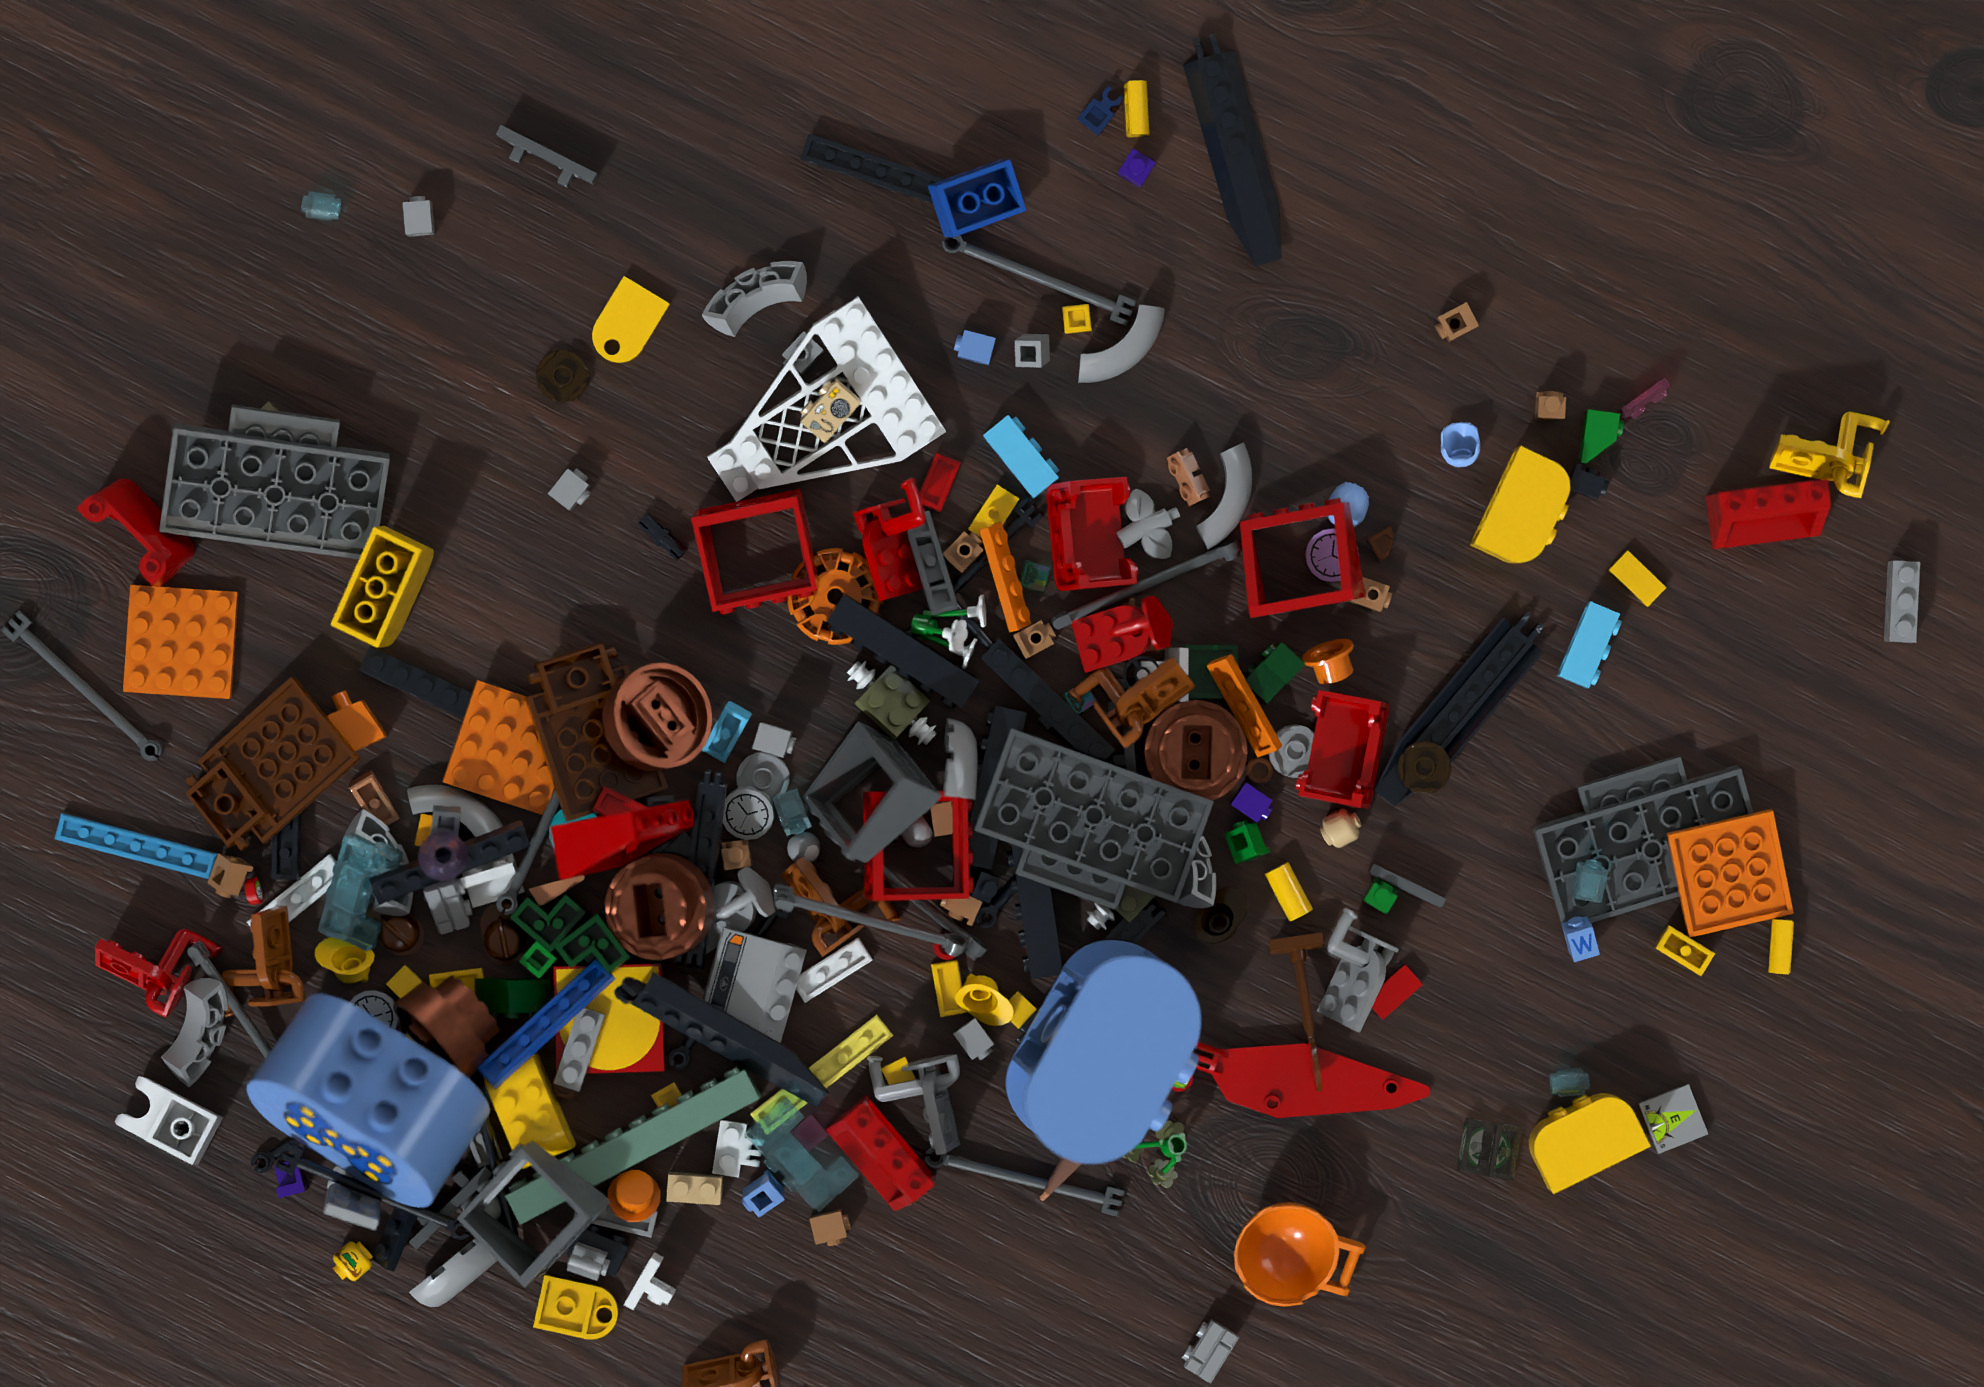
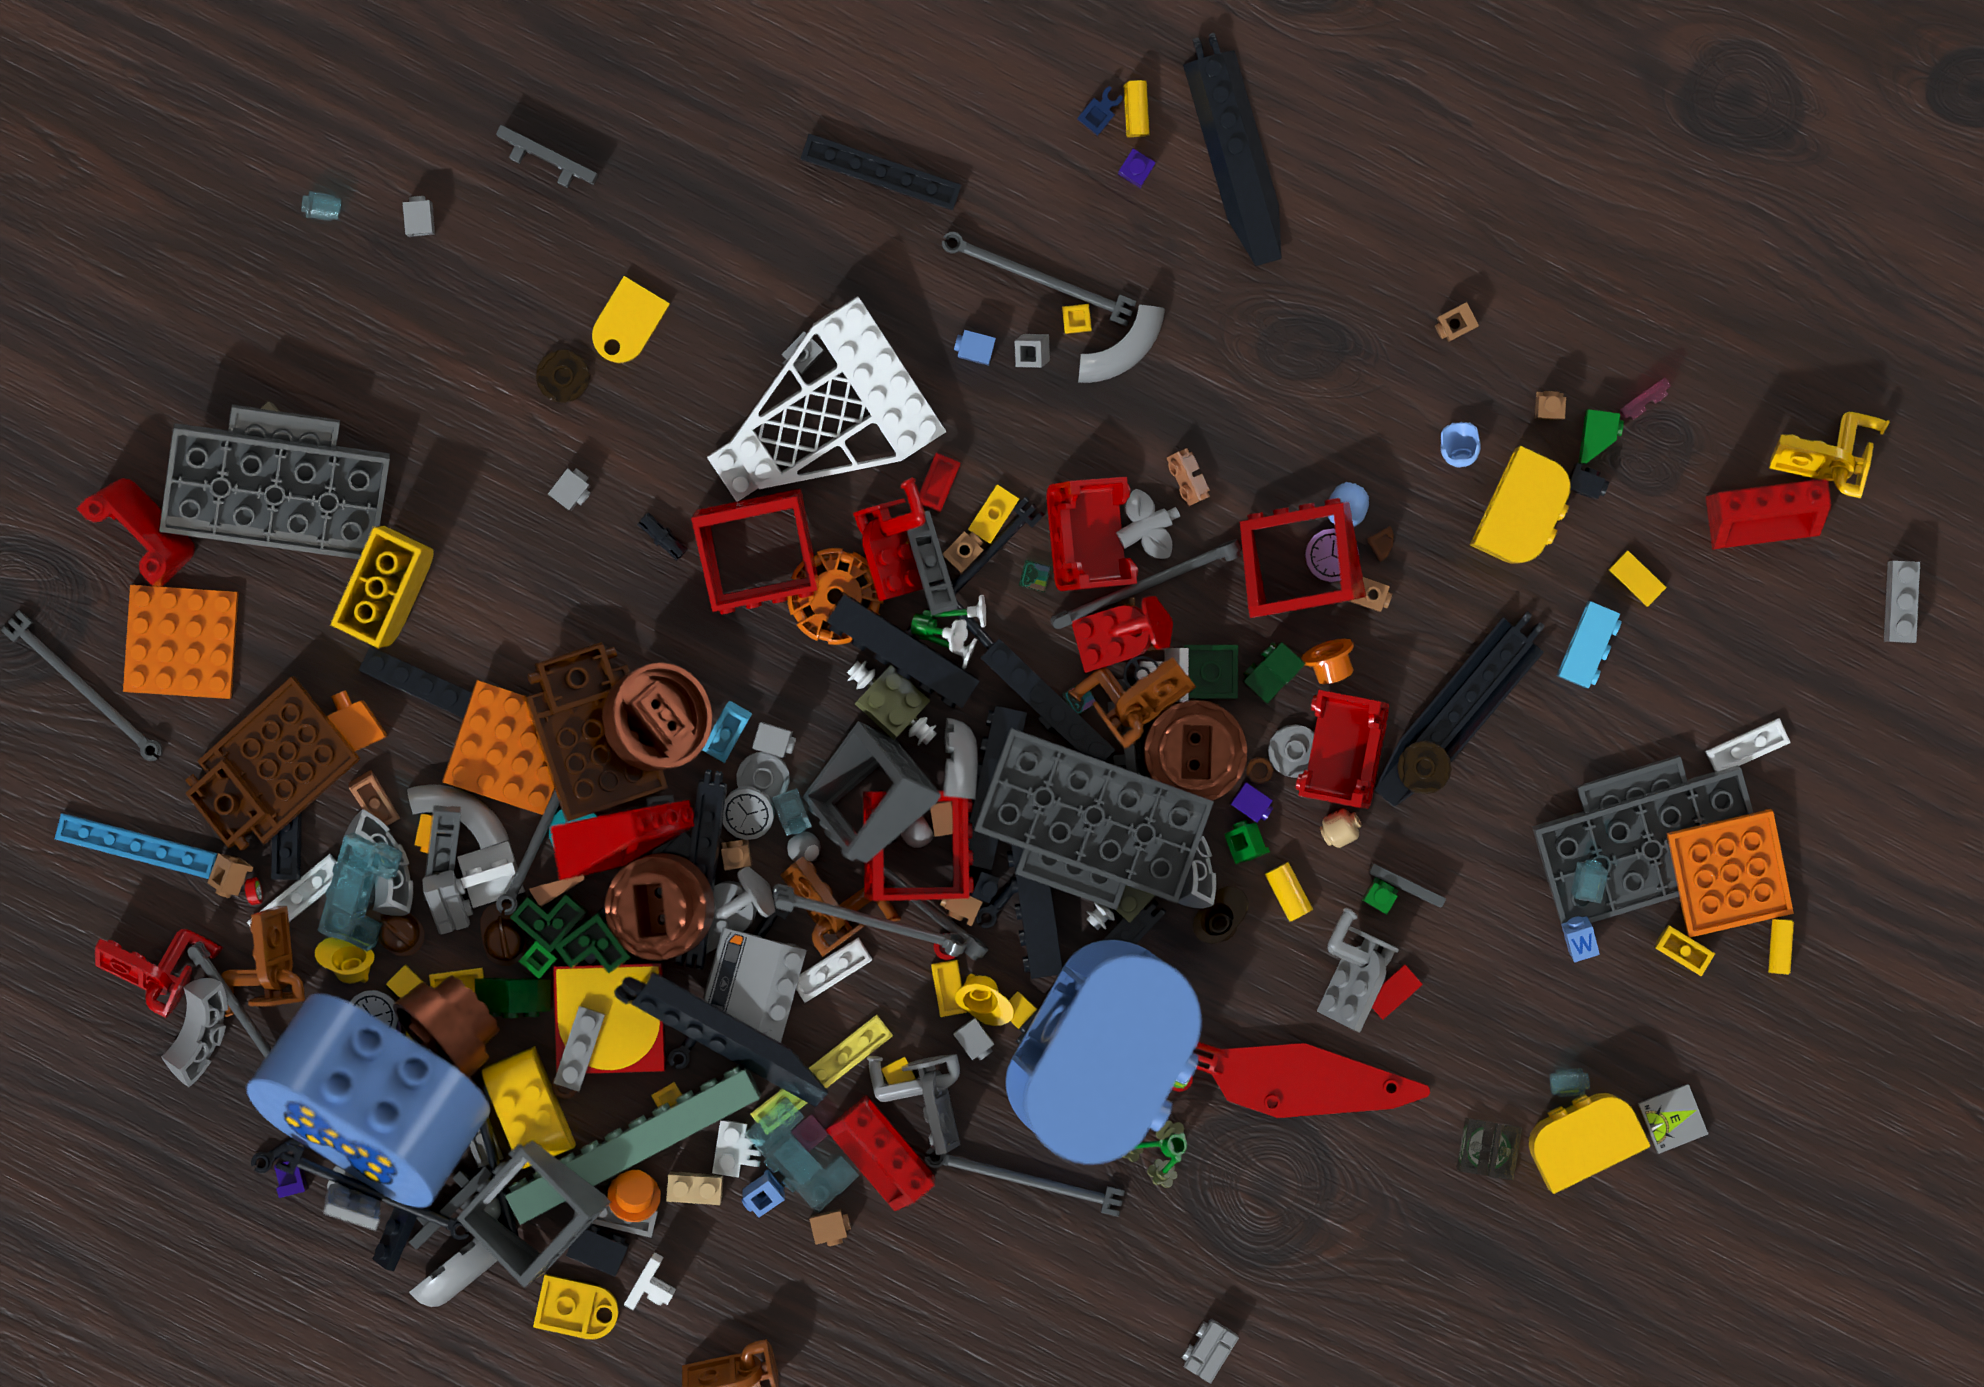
white brick [115,1076,223,1165] -> none
yellow head [333,1241,373,1281] -> none
black plate [369,820,530,905] -> none
clear purple piece [418,832,468,881] -> none
blue tile [477,958,615,1089] -> none
light grey brick [567,1242,610,1281] -> none
red tile [593,786,649,817] -> none
light grey brick [702,261,807,337] -> none
tan brick [800,378,861,443] -> none
blue brick [927,159,1027,237] -> none
orange plate [980,522,1031,632] -> none
medium azure brick [983,415,1059,499] -> none
medium nougat brick [1013,620,1056,659] -> none
nougat slope [1040,1157,1082,1201] -> none
light grey brick [1196,442,1252,550] -> none
orange plate [1206,654,1283,757] -> none
orange windscreen [1234,1202,1366,1307] -> none
reddish brown piece [1268,932,1324,1092] -> none
none -> white tile [1705,718,1791,772]

